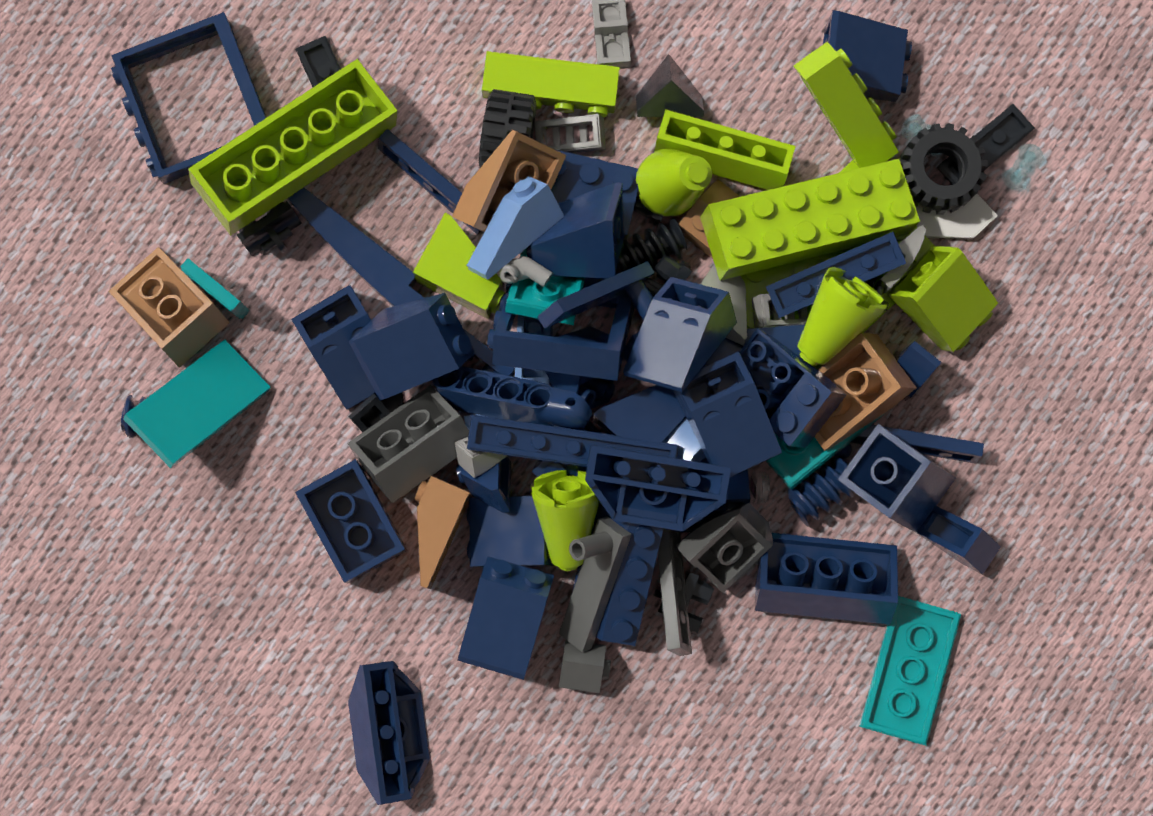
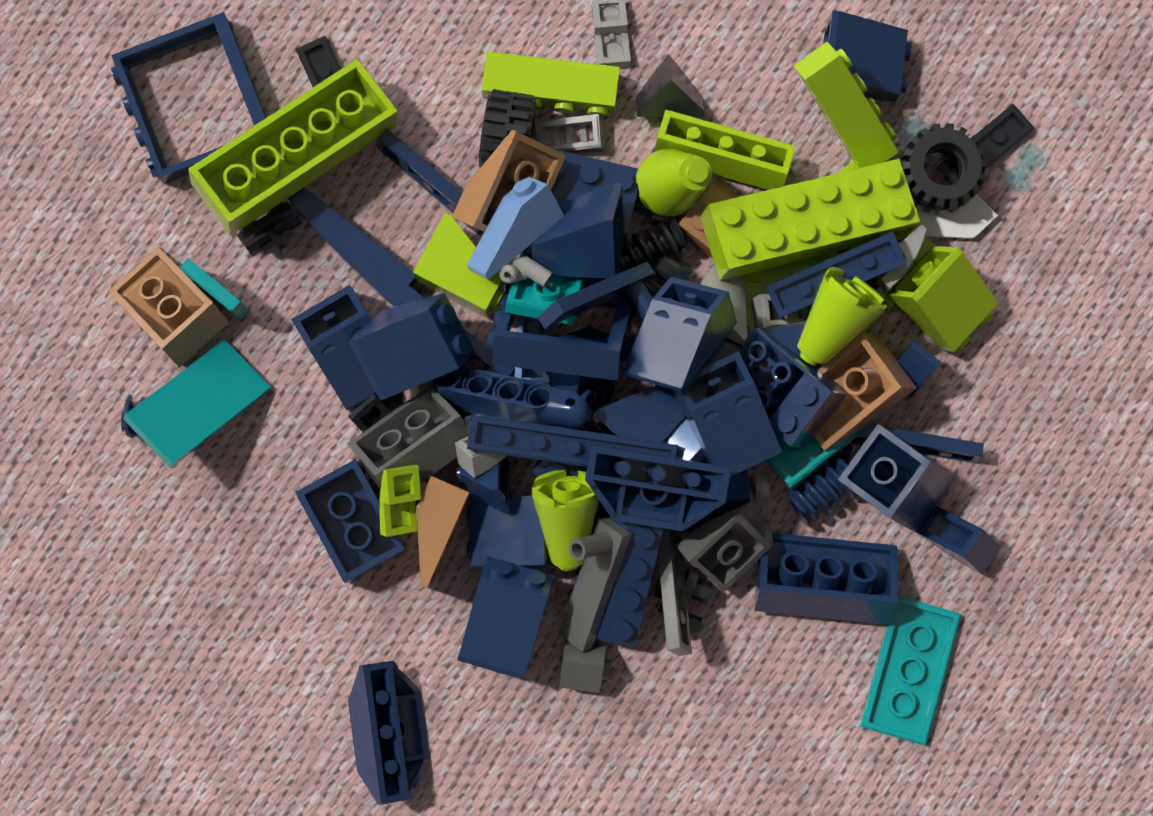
none -> lime slope [380,465,421,537]

